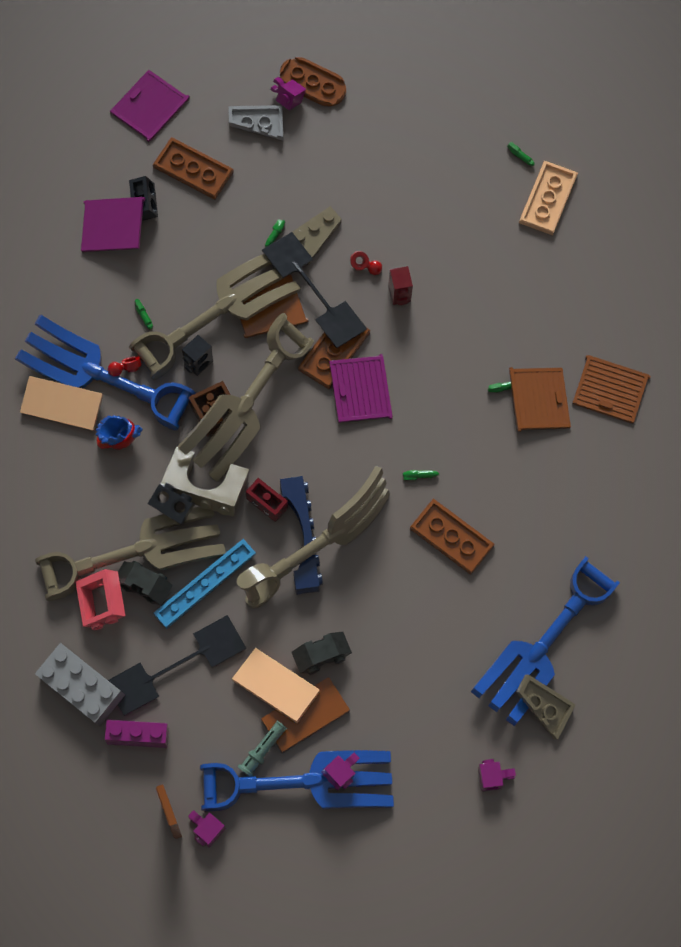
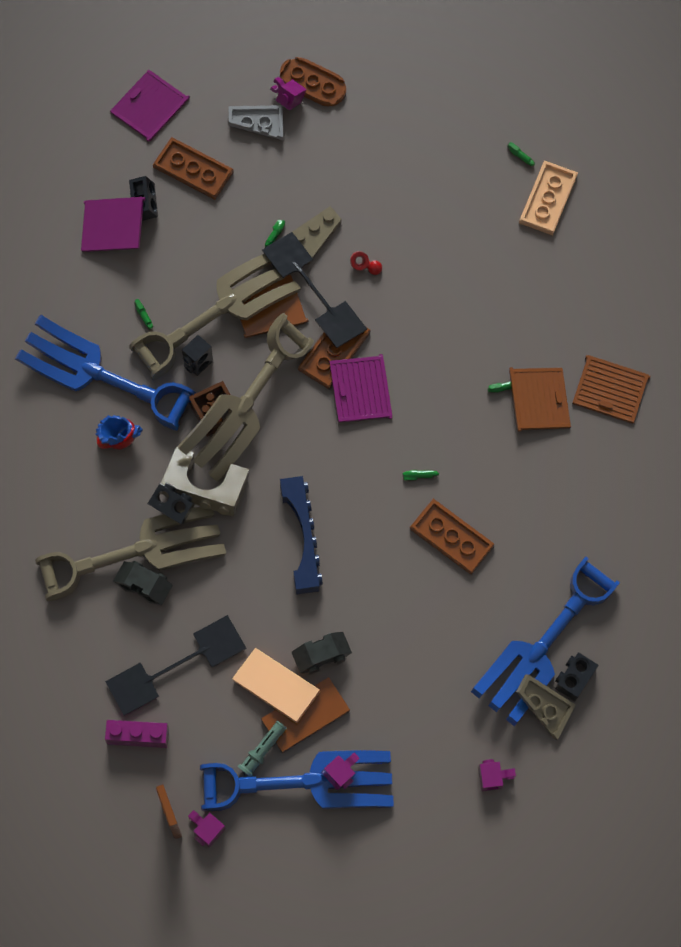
light nougat tile [20,376,103,431] -> none
light grey brick [35,643,125,726] -> none
coral window [76,569,126,630] -> none
red plate [108,356,141,376] -> none
dark azure plate [153,539,256,629] -> none
dark tan piece [237,466,390,608] -> none
dark red brick [246,478,288,522] -> none
dark red brick [388,266,413,305] -> none
none -> black brick [555,652,598,701]

